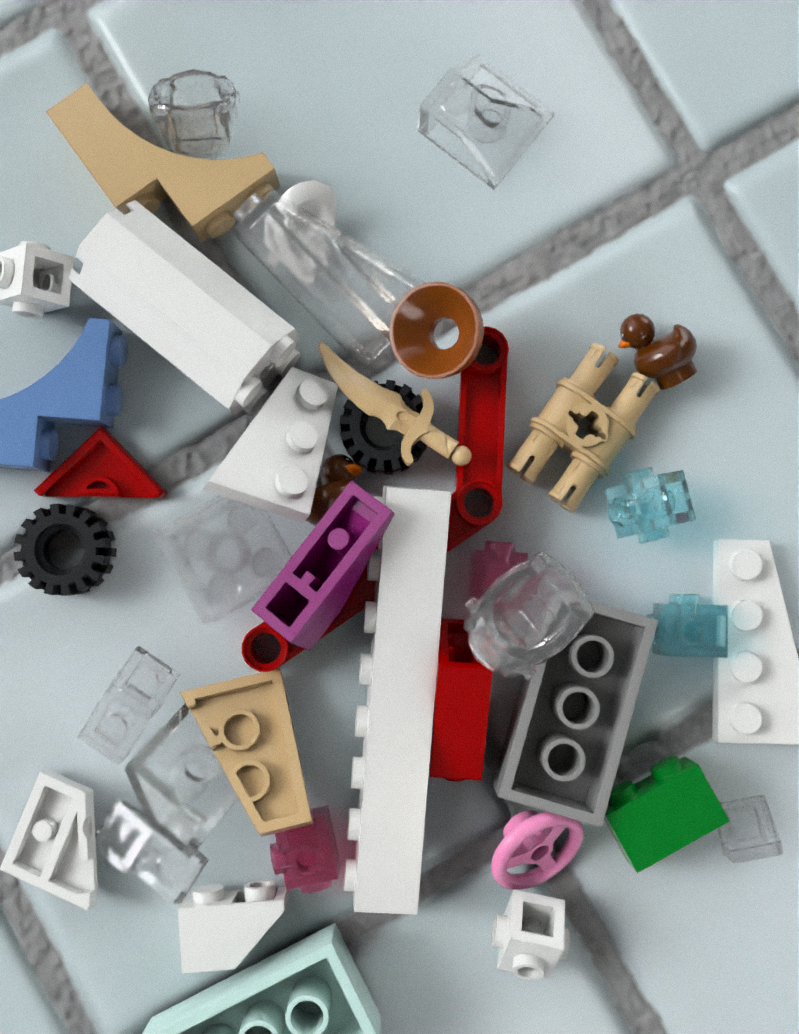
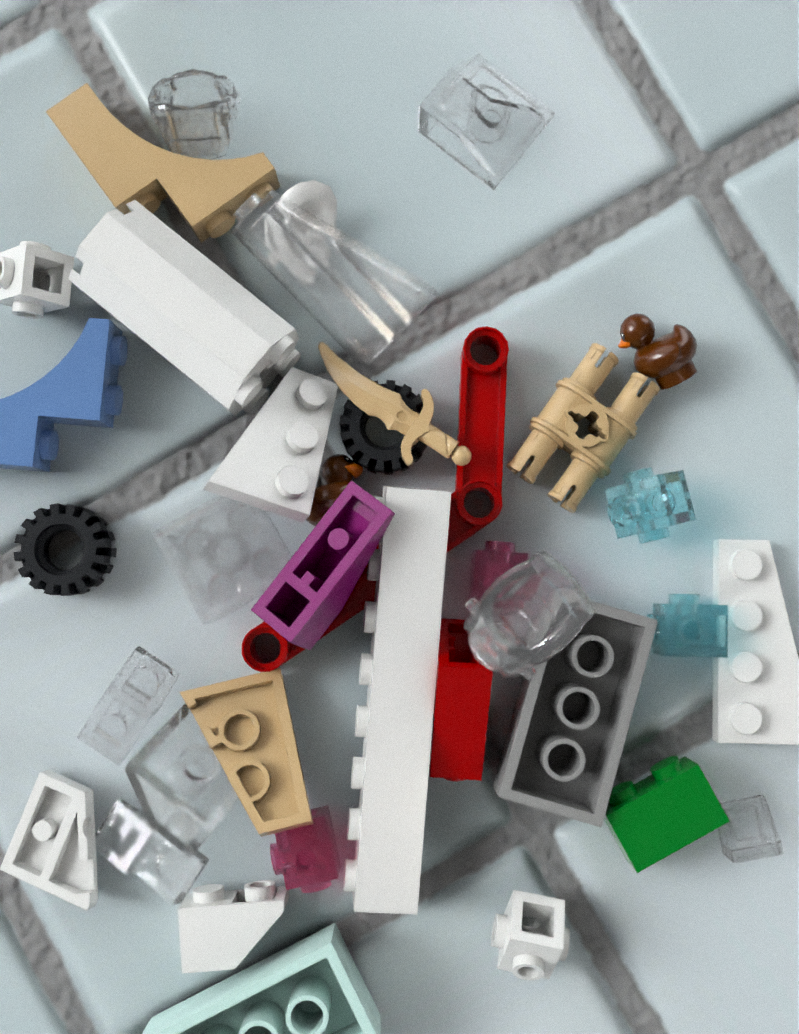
red tile [34,426,168,499] -> none
dark orange piece [389,281,484,379] -> none
bright pink piece [491,810,584,890] -> none

